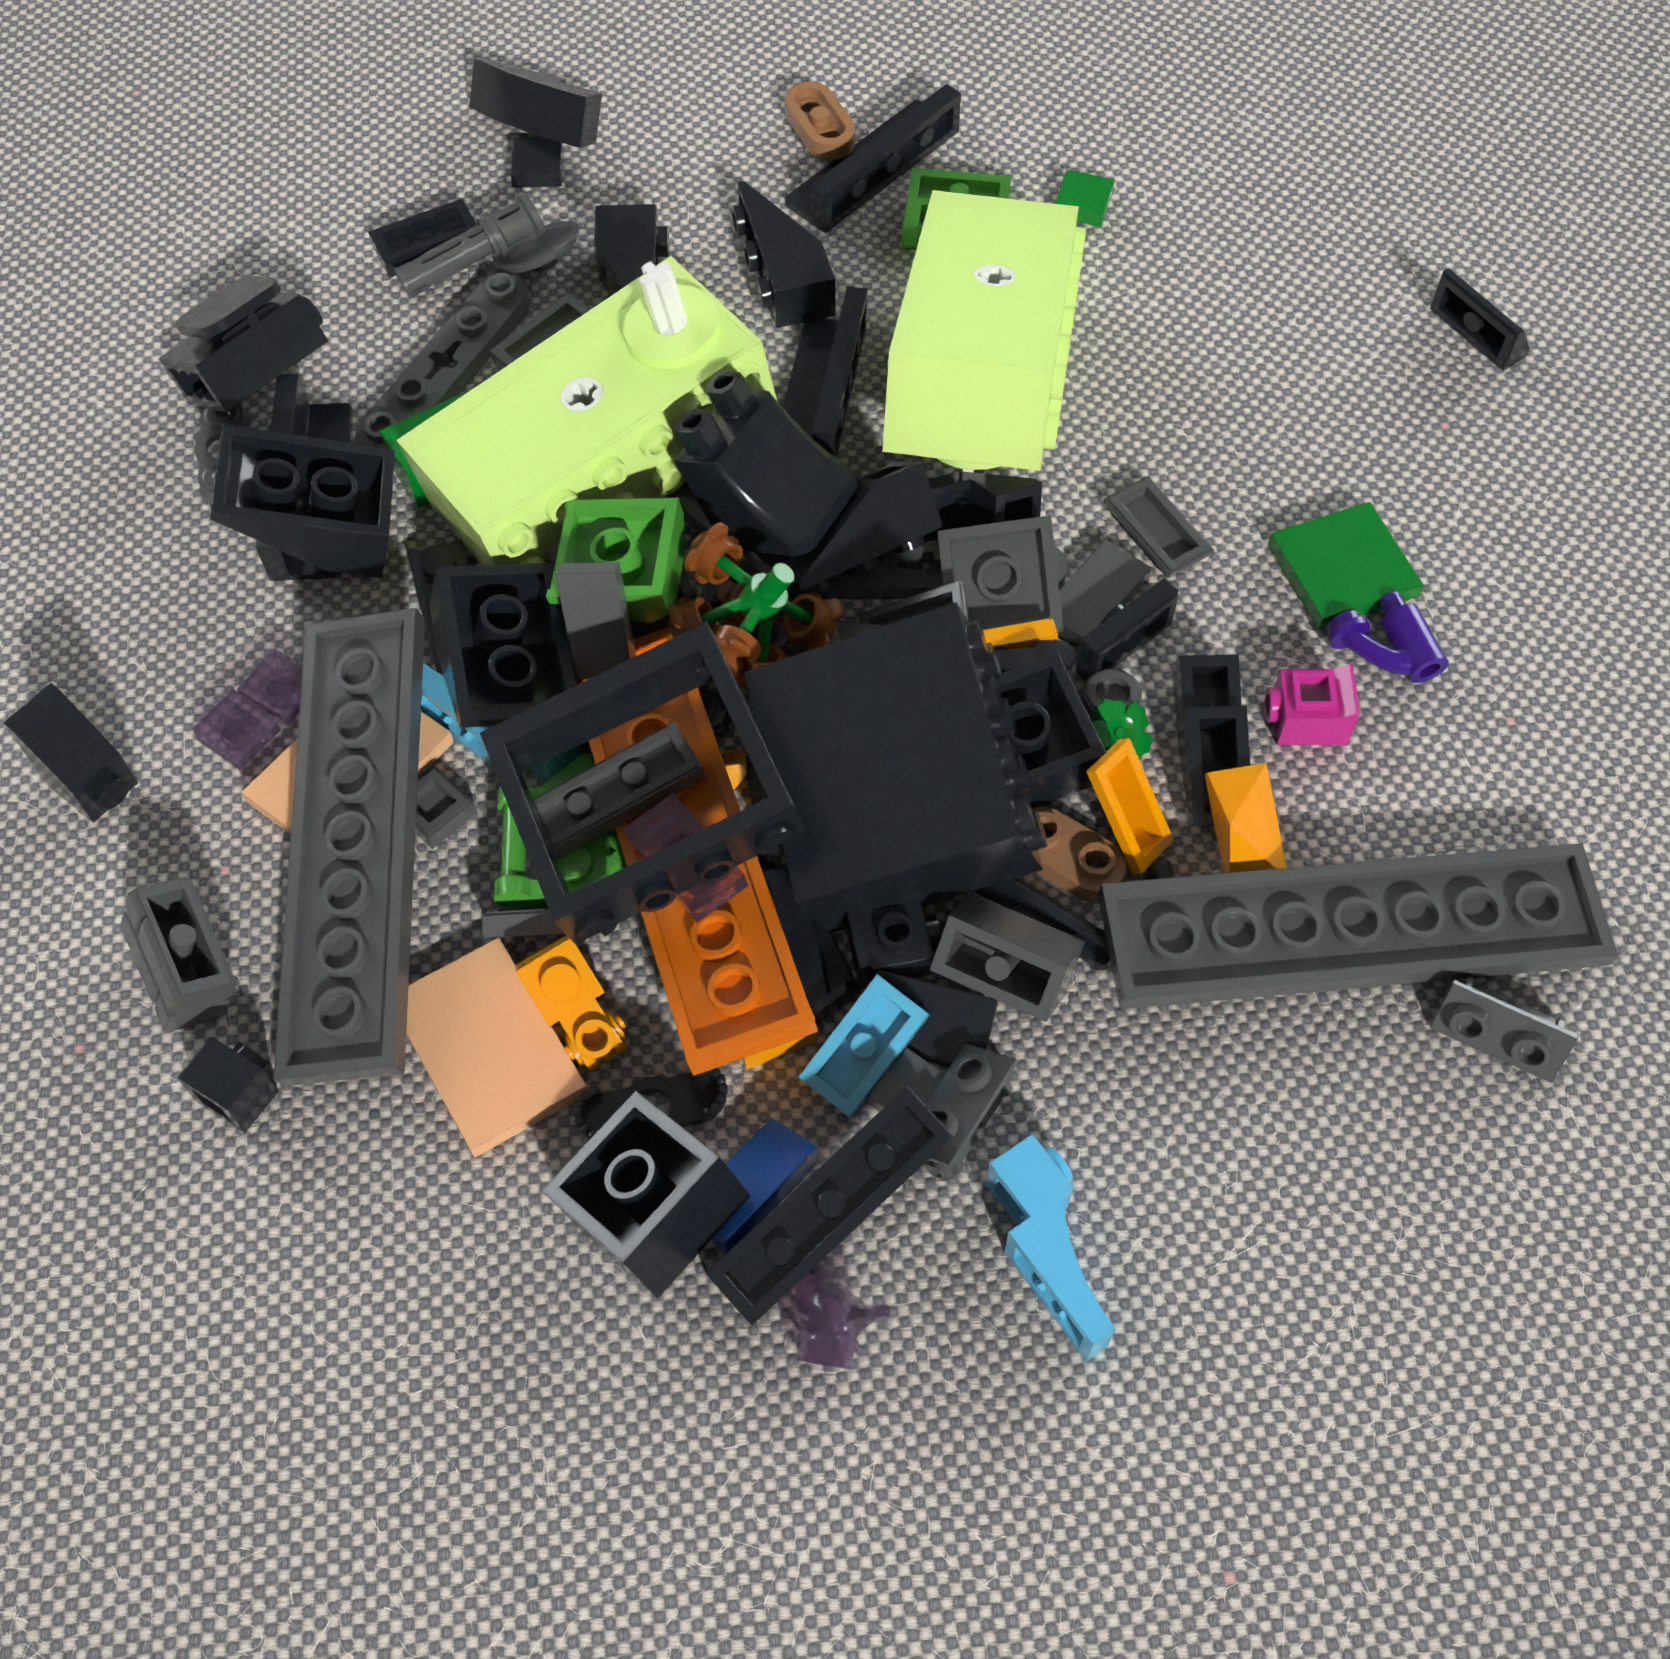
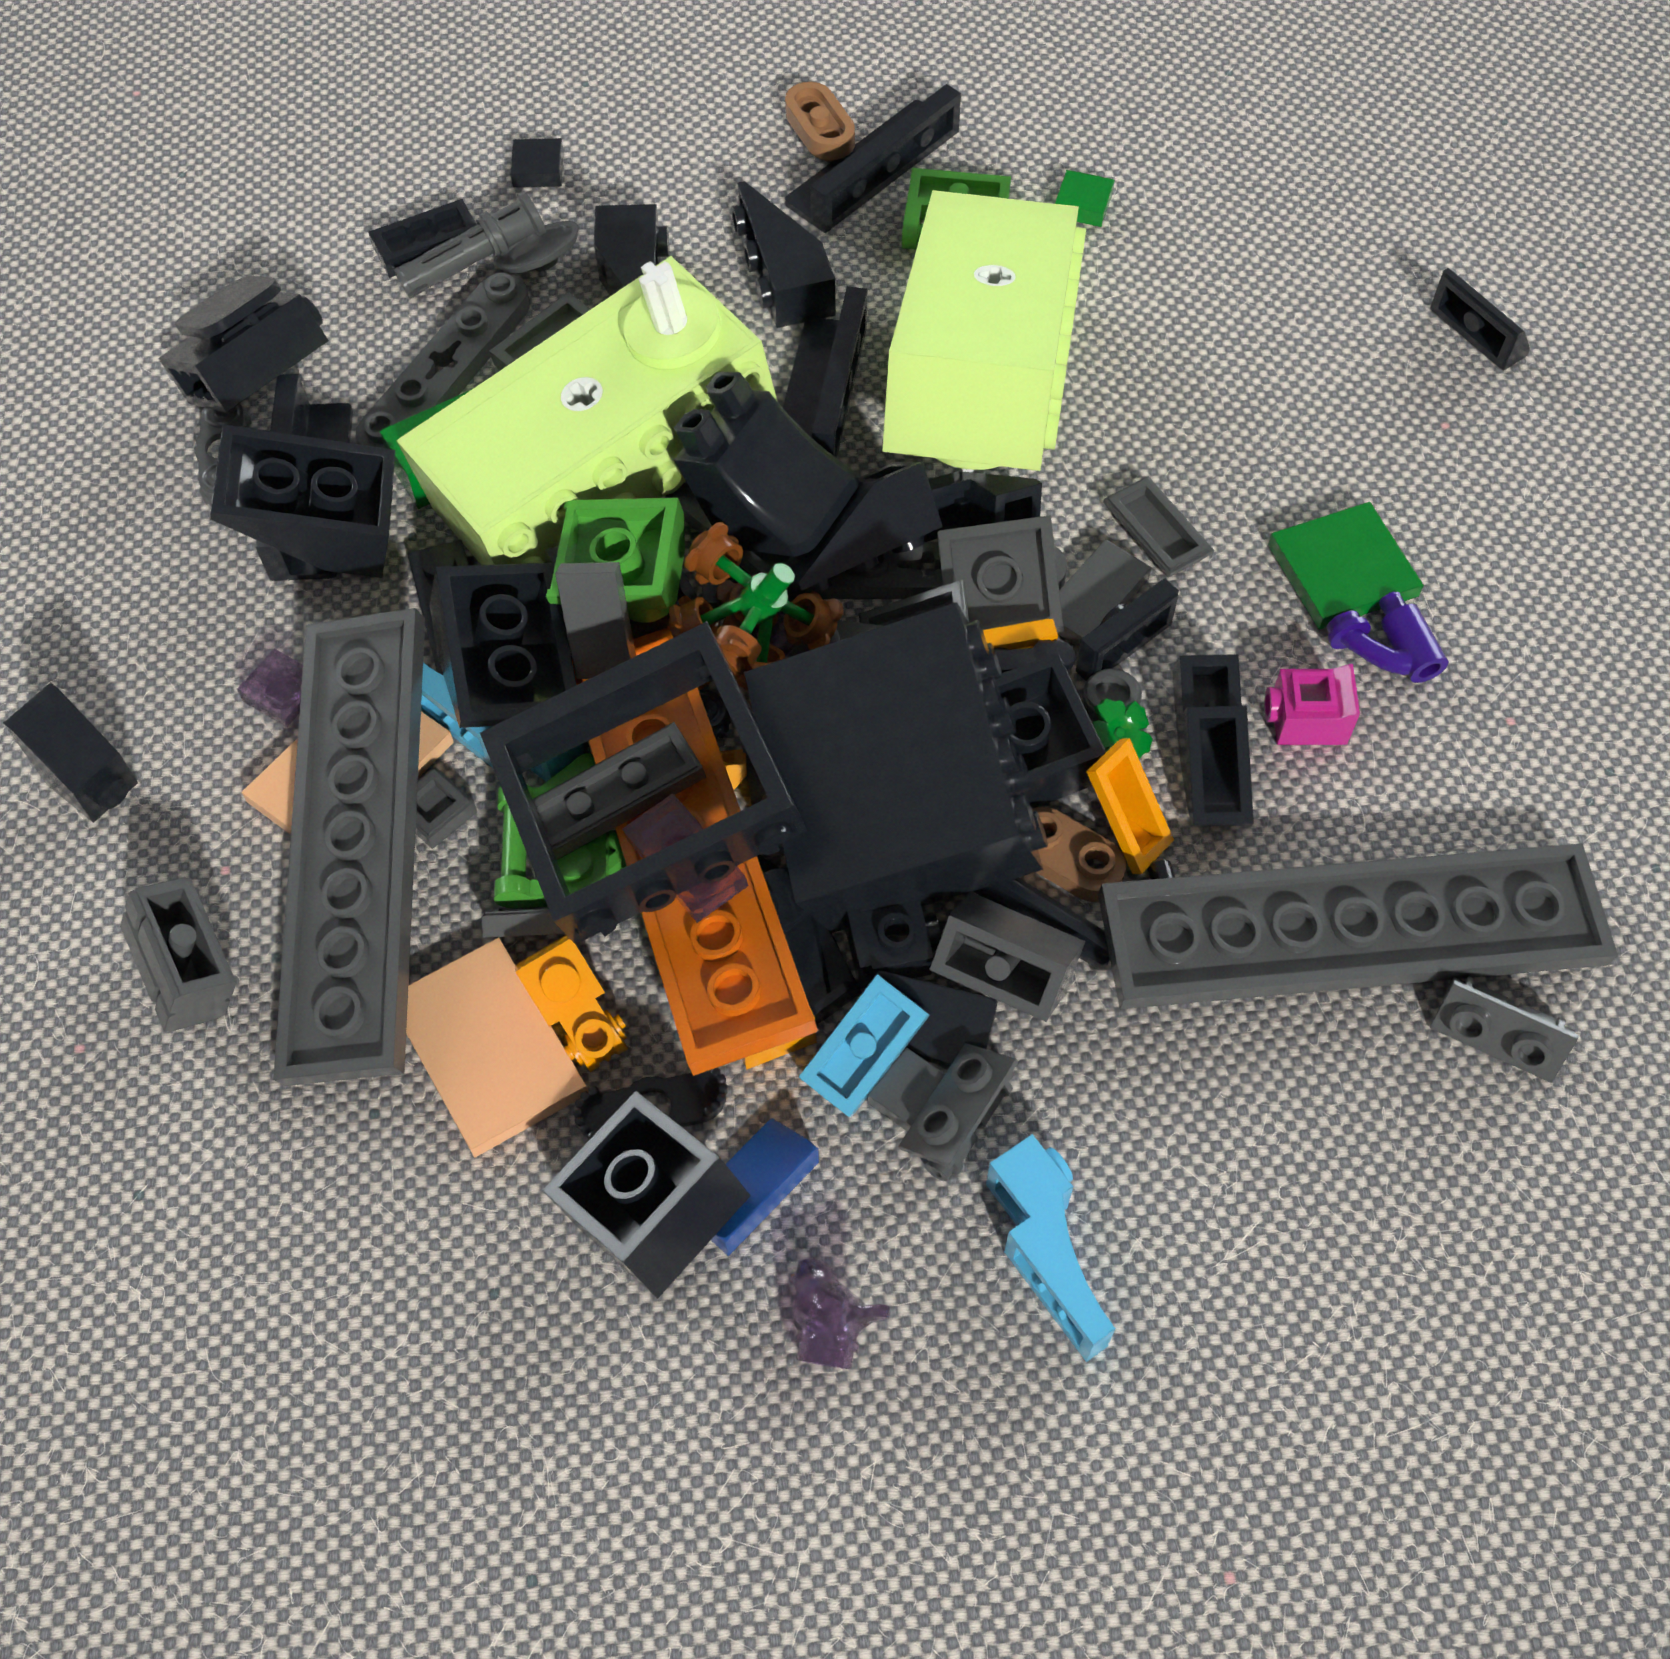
black plate [177,1036,278,1133] -> none
clear purple plate [192,689,281,770] -> none
black slope [469,57,602,148] -> none
black panel [705,1086,953,1326] -> none
light orange slope [1205,763,1287,873] -> none

